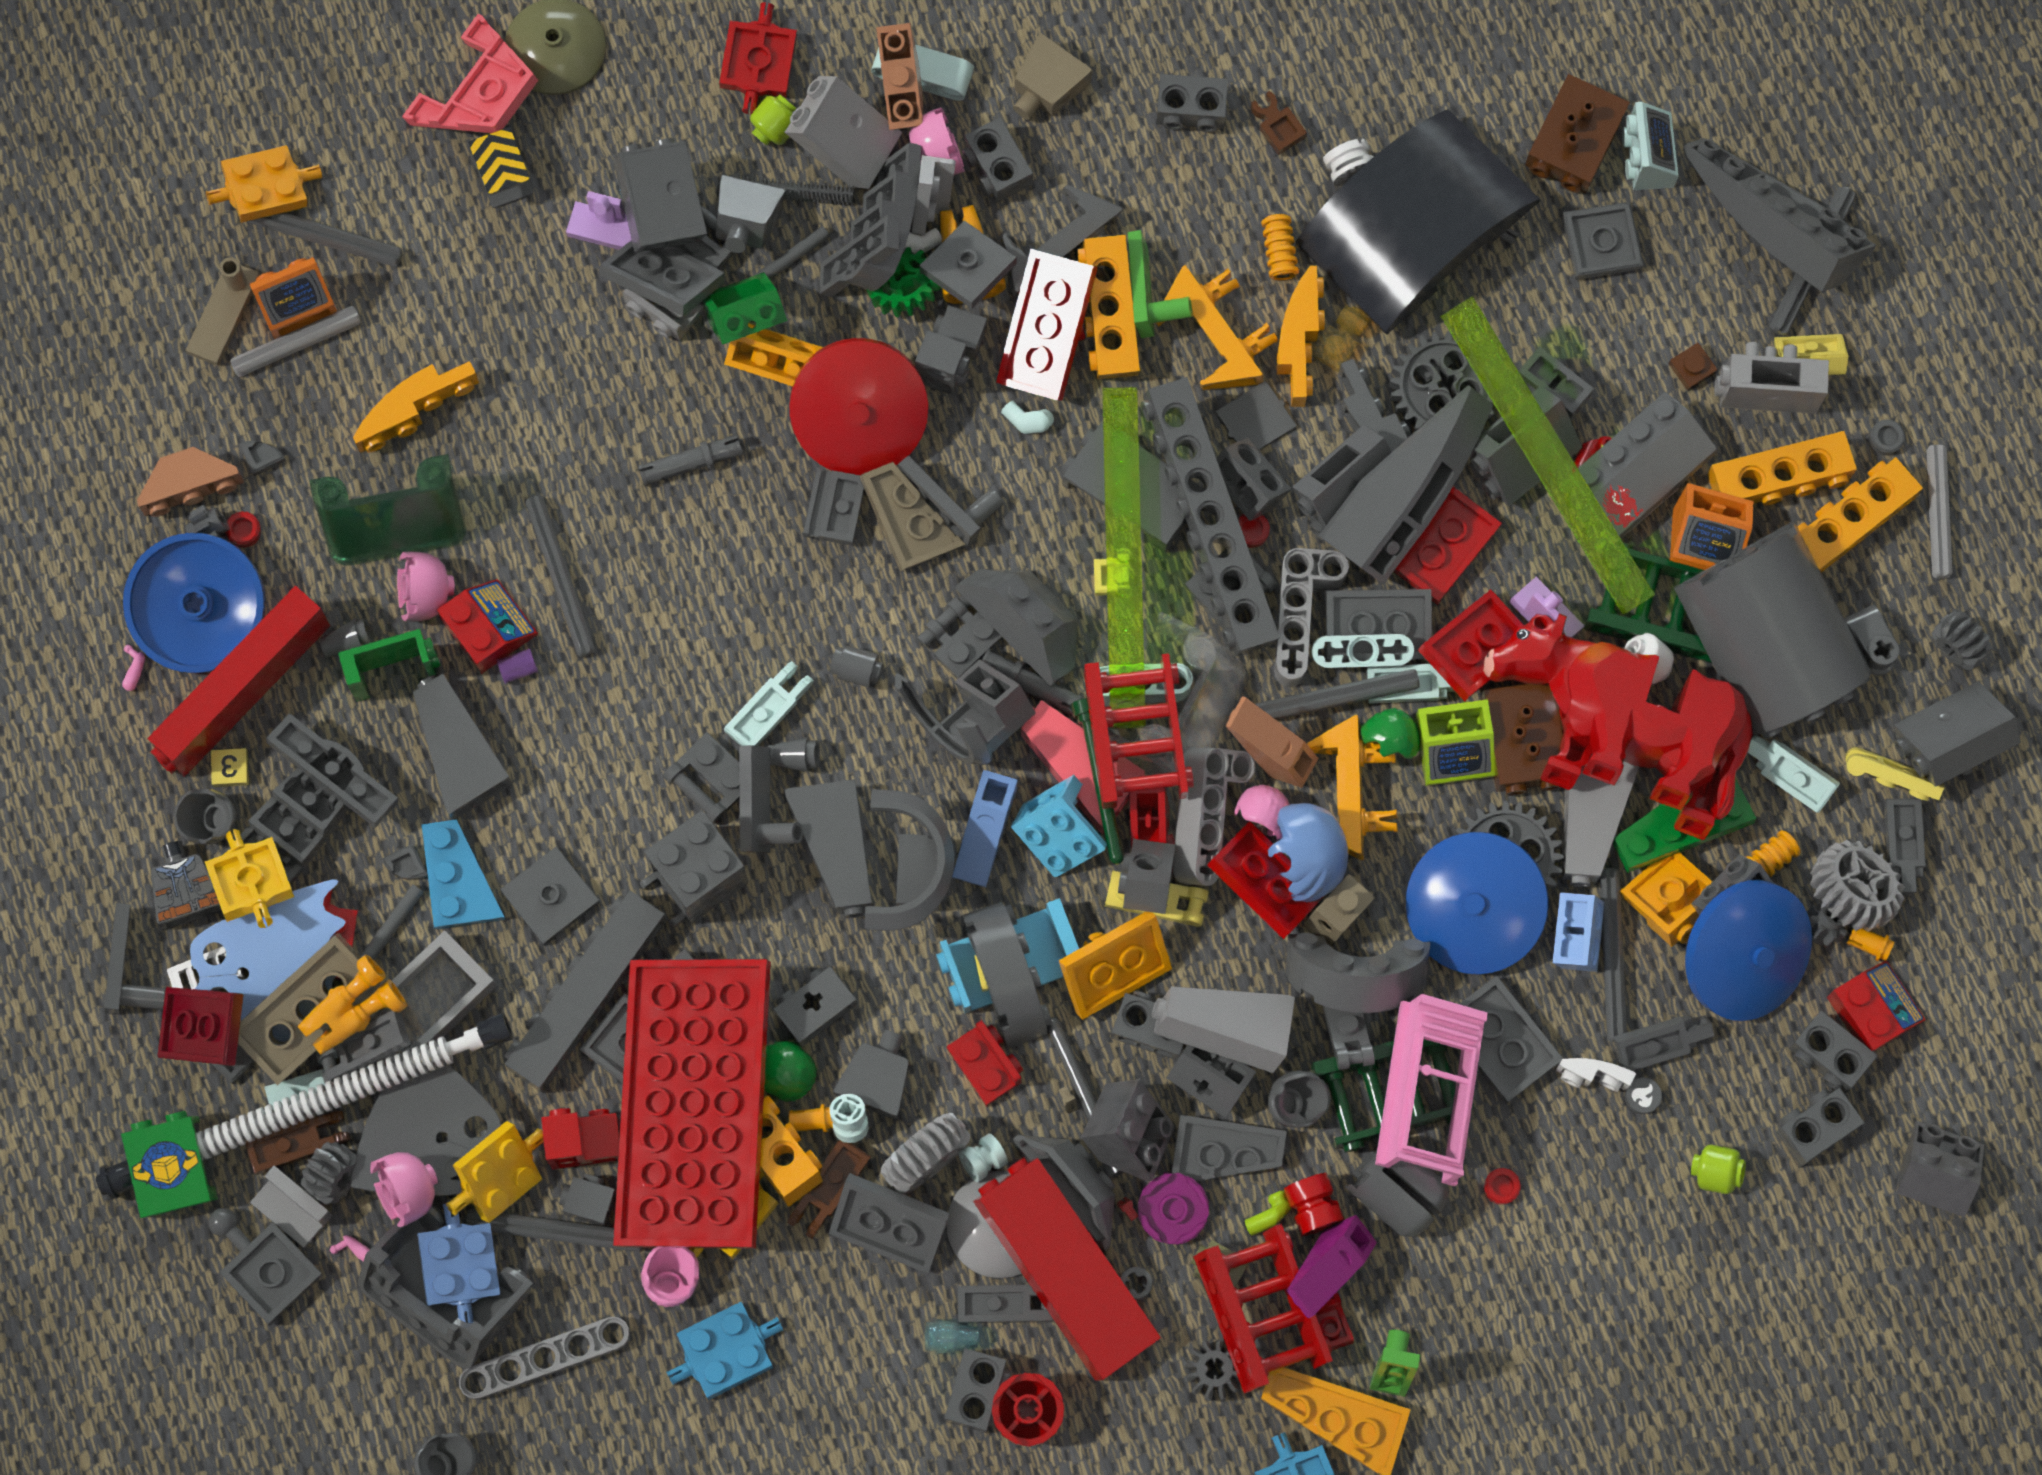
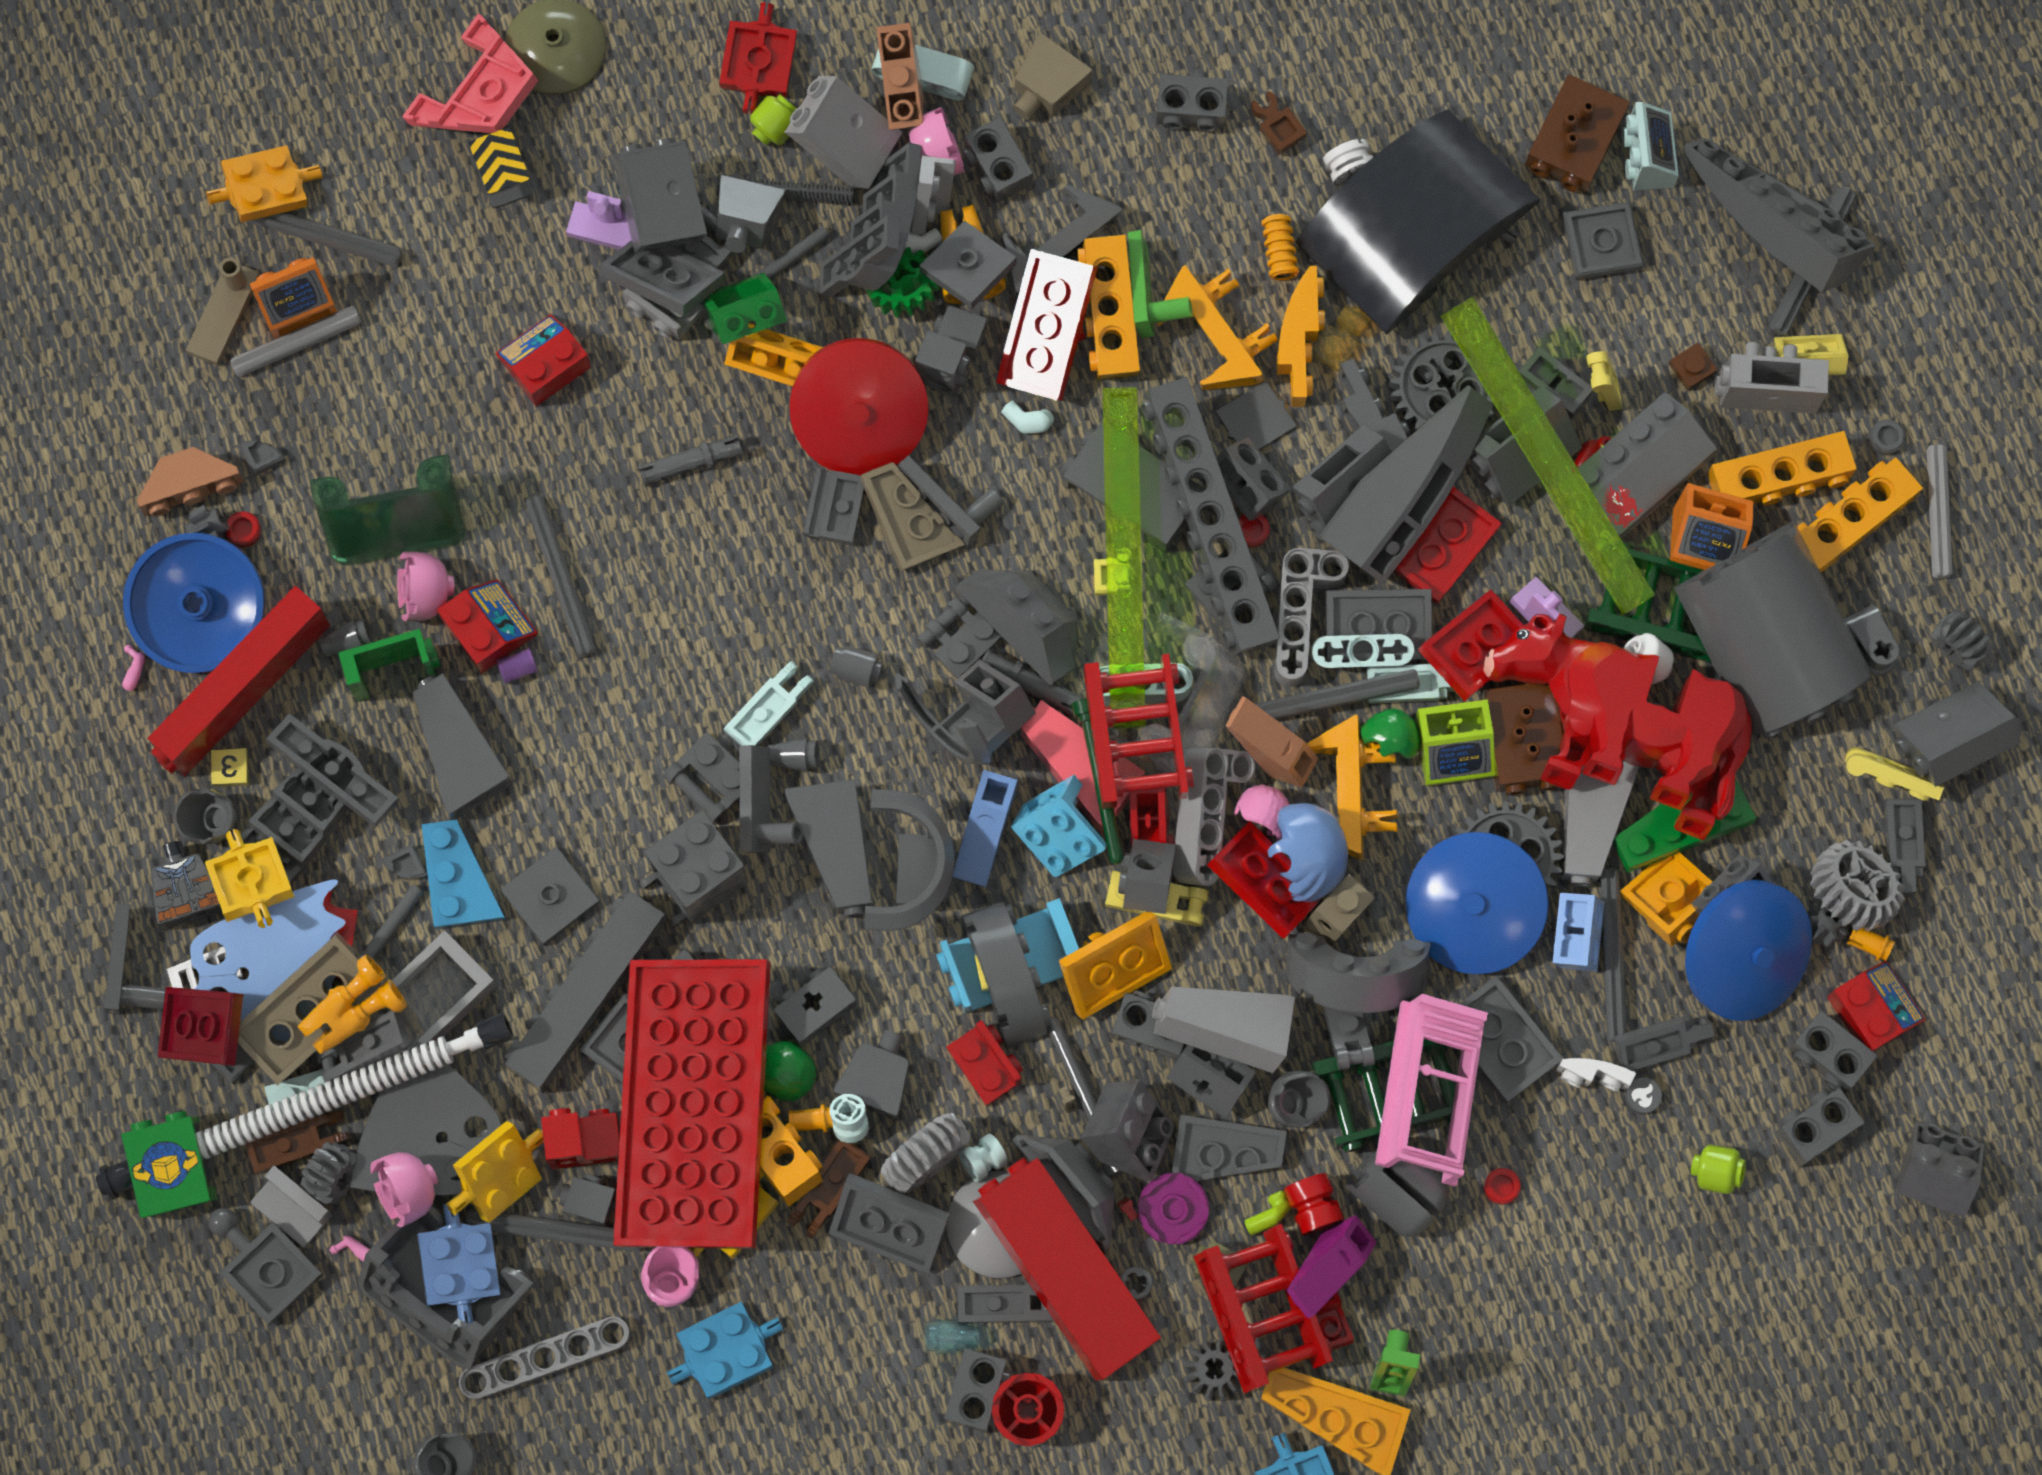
light orange slope [353,361,479,453] -> none
light orange piece [1746,830,1801,877] -> none
light aqua hinge [1748,735,1840,813] -> none
none -> red slope [495,314,591,407]
none -> light yellow plate [1586,351,1623,411]

